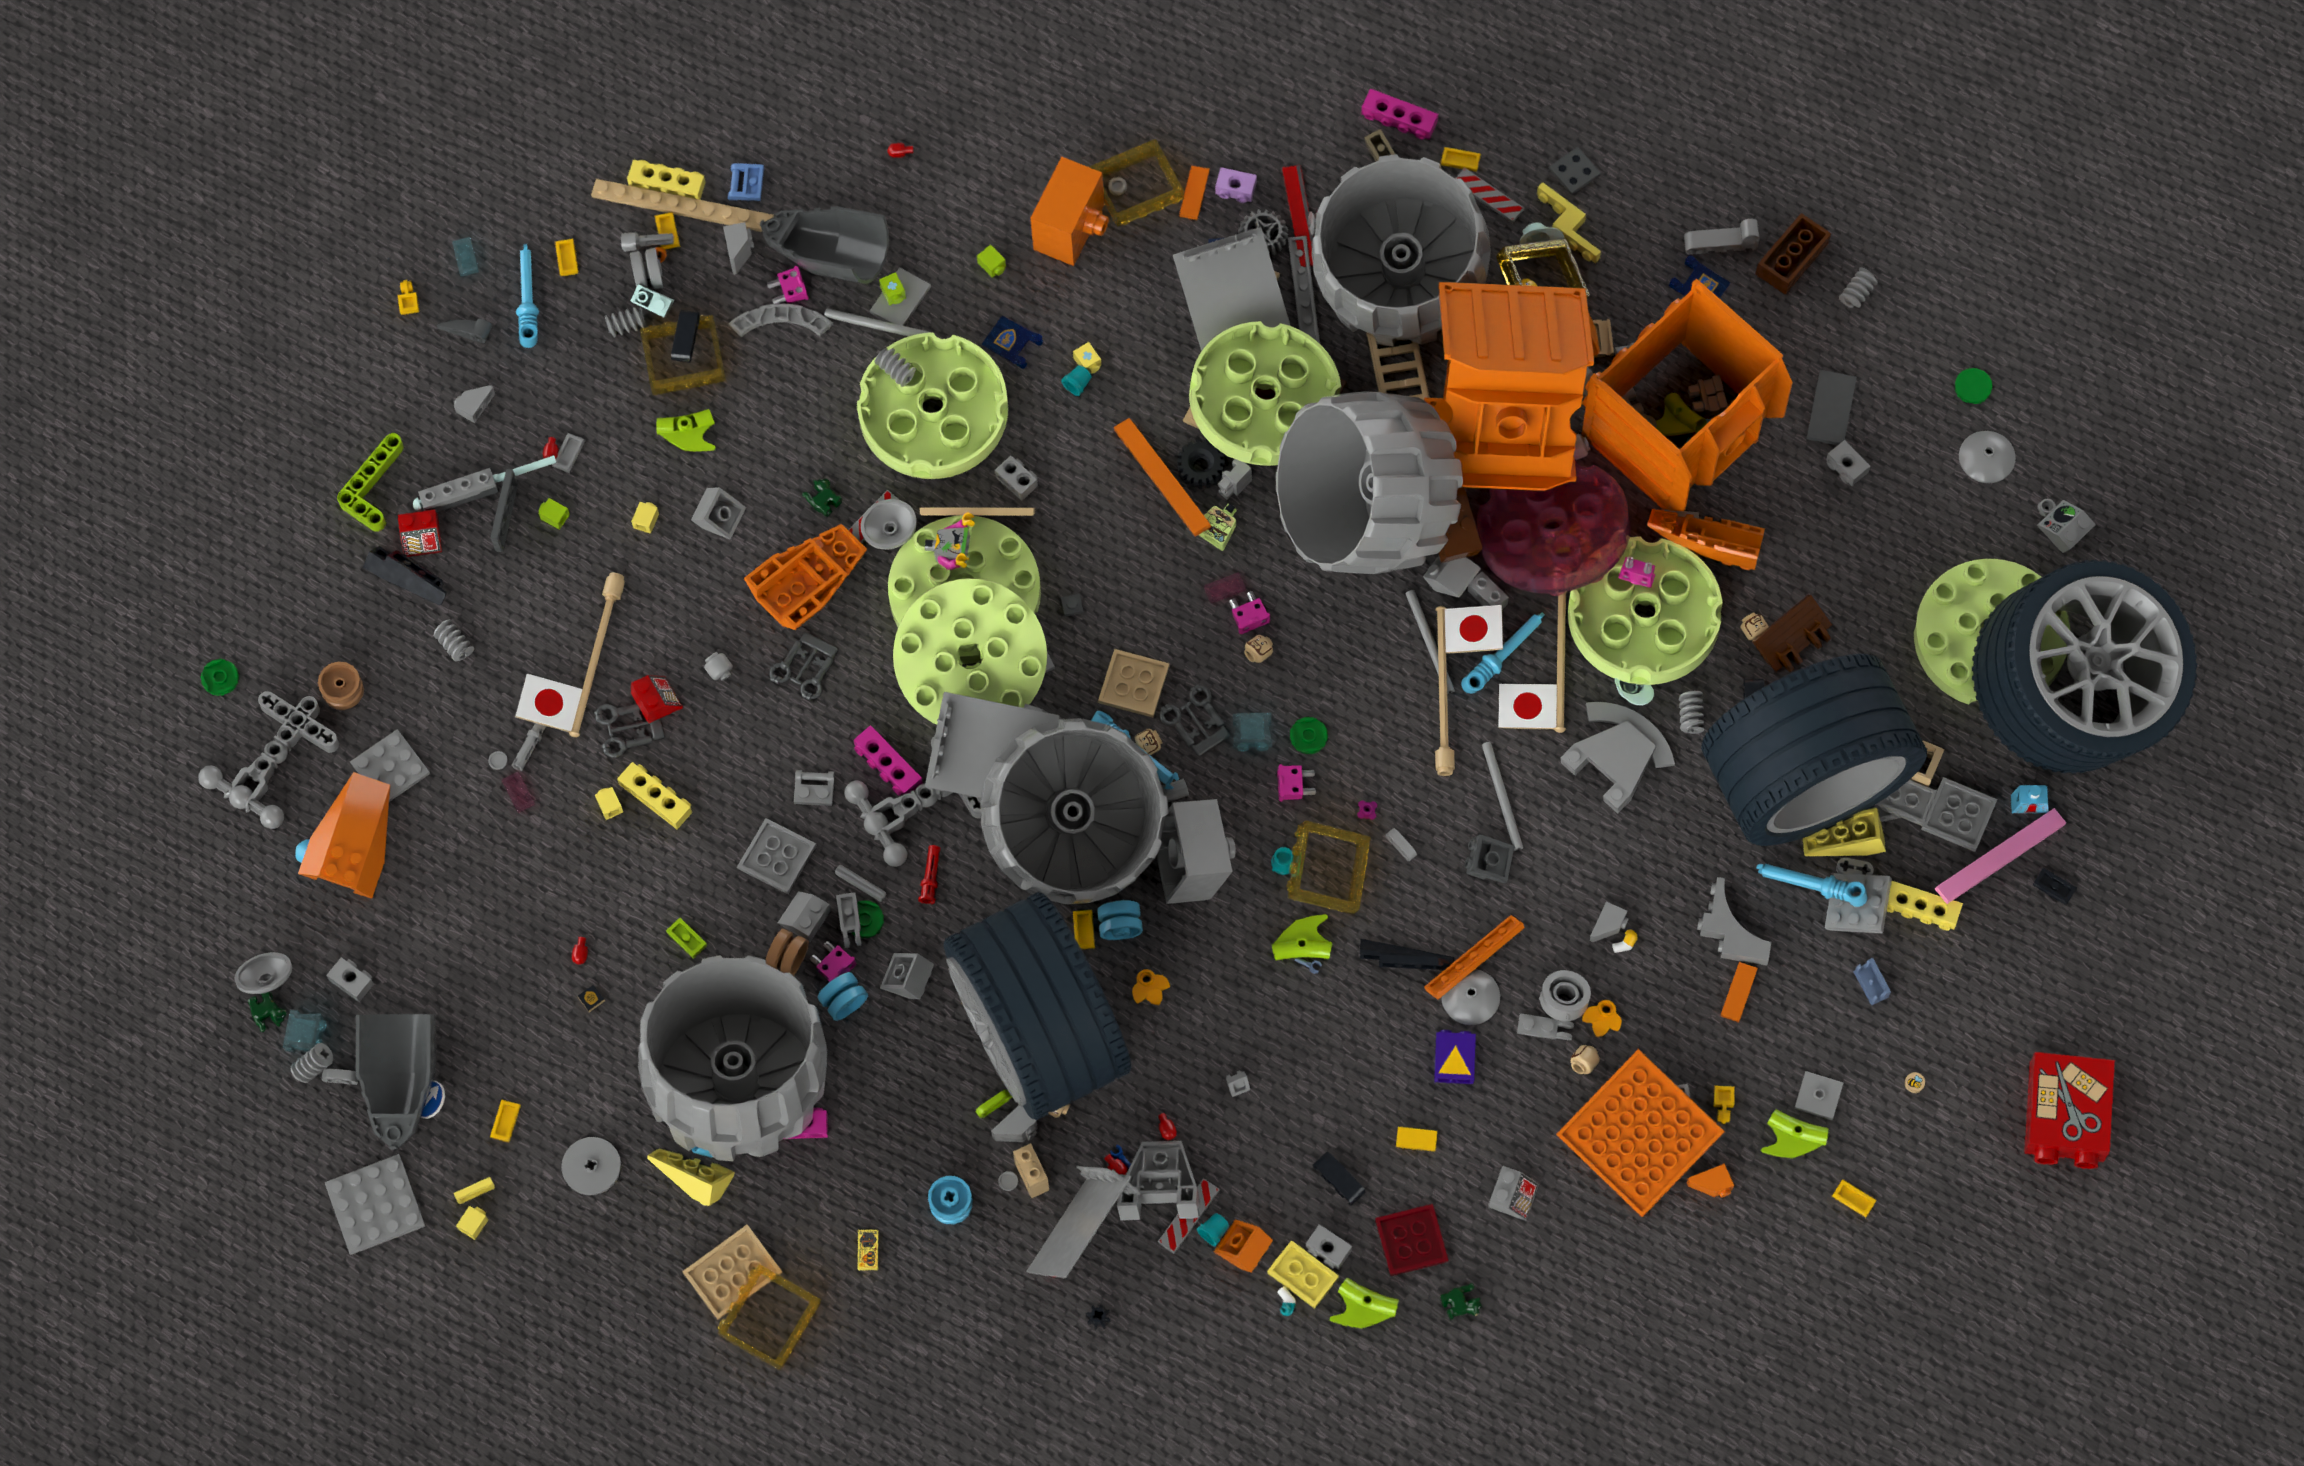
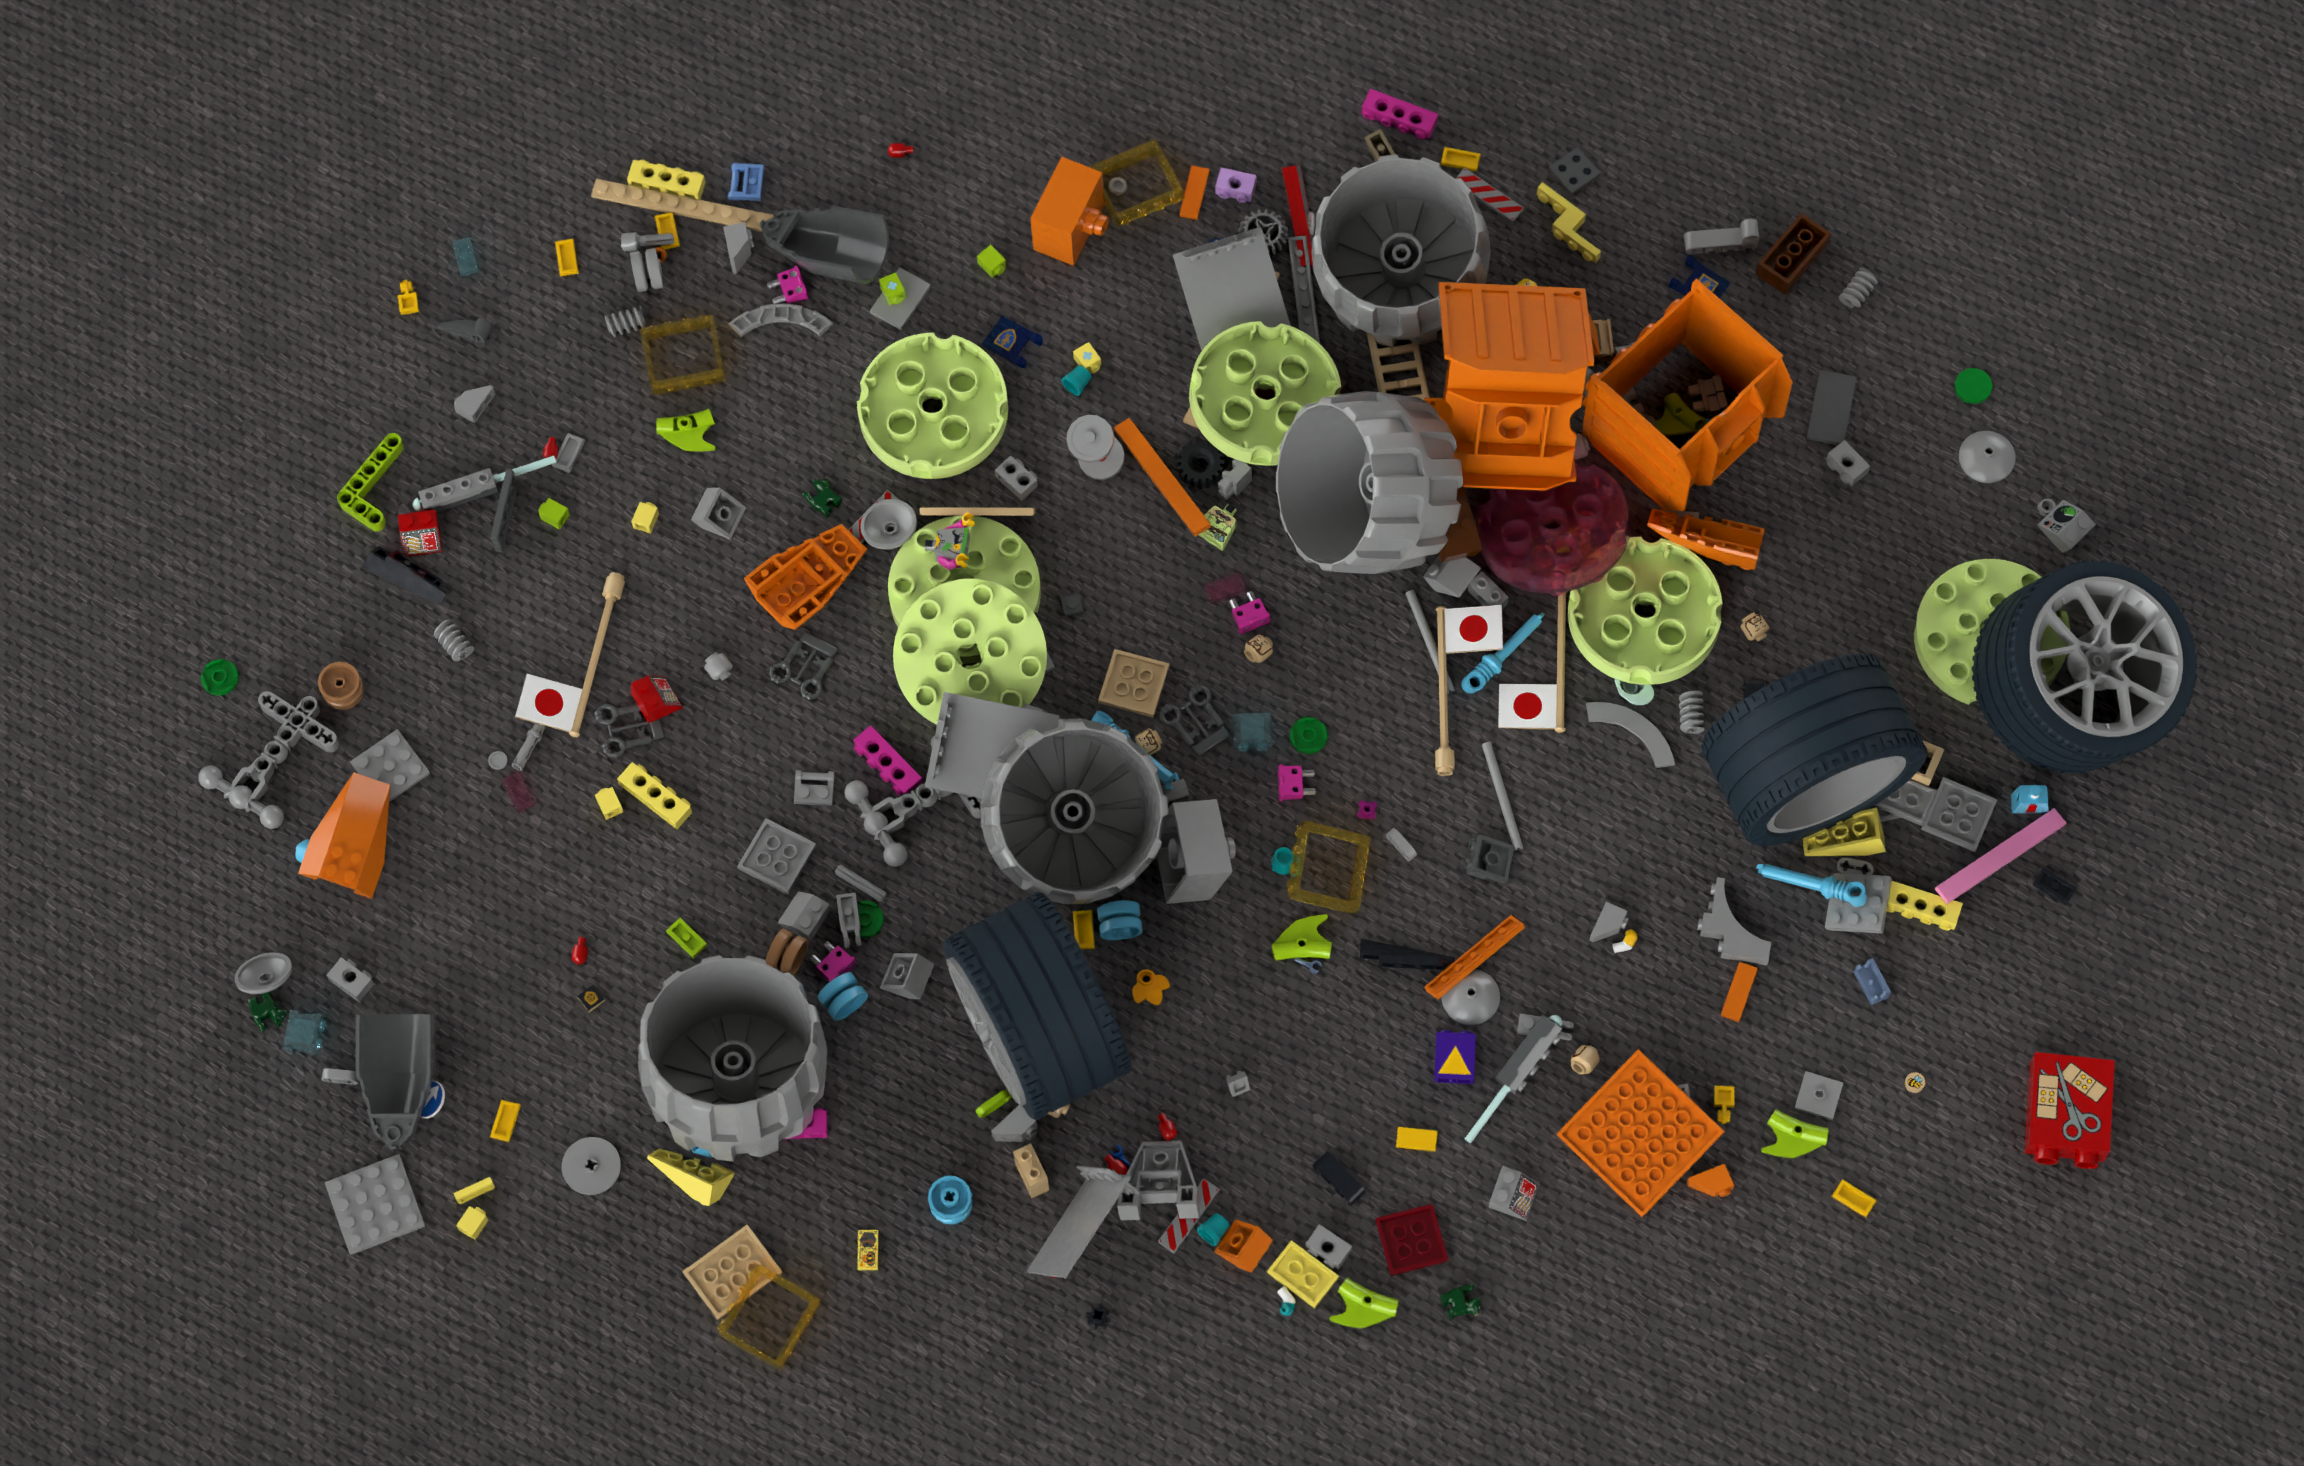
light grey piece [291,1043,333,1083] -> none
medium azure piece [516,244,539,348] -> none
light aqua slope [631,284,674,317] -> none
black beam [671,309,700,363] -> none
light grey piece [825,308,932,337] -> none
light grey piece [875,348,916,387] -> none
red pin [918,845,941,904] -> none
light grey piece [998,1171,1018,1191] -> none
clear yellow window [1496,239,1590,299] -> none
light aqua piece [1520,223,1564,251] -> none
light grey piece [1539,970,1591,1021] -> none
light grey wedge [1561,721,1656,814] -> none
light orange plate [1582,1000,1622,1037] -> none
dark pink piece [1618,556,1655,588] -> none
reddish brown hinge [1752,595,1832,673] -> none
none -> light grey piece [1066,415,1125,480]
none -> piece [1465,1015,1562,1144]

